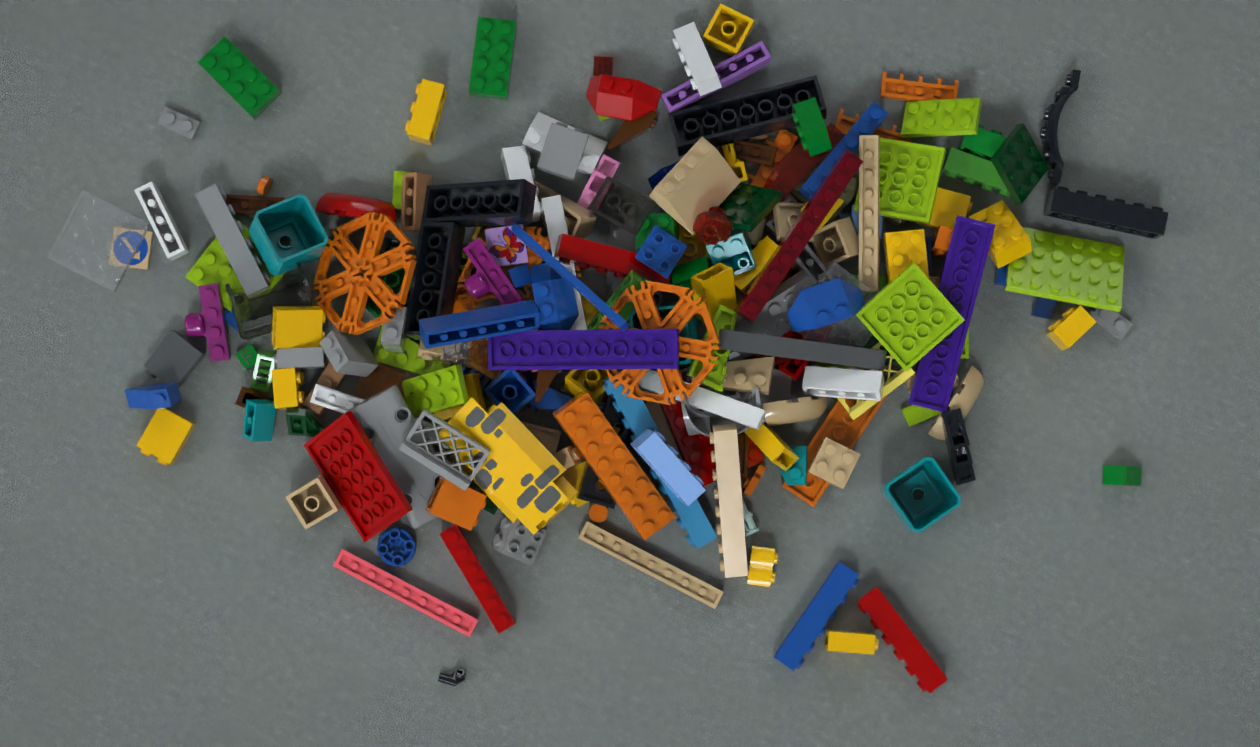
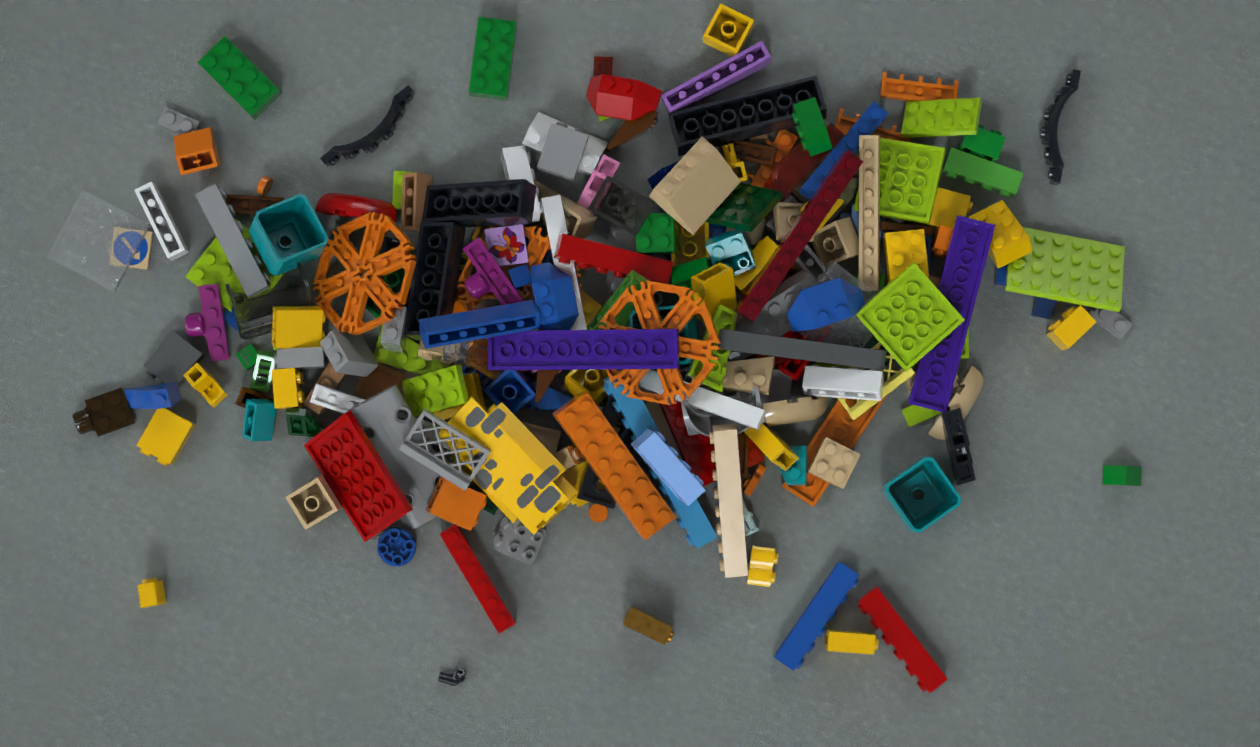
coral plate [333,549,479,637] -> none
yellow brick [405,79,448,146] -> none
blue tile [511,223,629,332] -> none
tan plate [578,521,724,609] -> none
blue hinge [635,225,687,279] -> none
white brick [672,22,722,96] -> none
clear red tile [693,206,732,245] -> none
dark green plate [991,123,1048,205] -> none
black brick [1043,186,1169,239] -> none
none -> dark brown plate [72,387,135,437]
none -> yellow brick [137,578,166,608]
none -> orange slope [174,127,222,175]
none -> yellow brick [183,363,228,408]
none -> black piece [320,85,415,167]
none -> pearl gold brick [623,605,675,645]
none -> reddish brown tile [879,221,932,235]

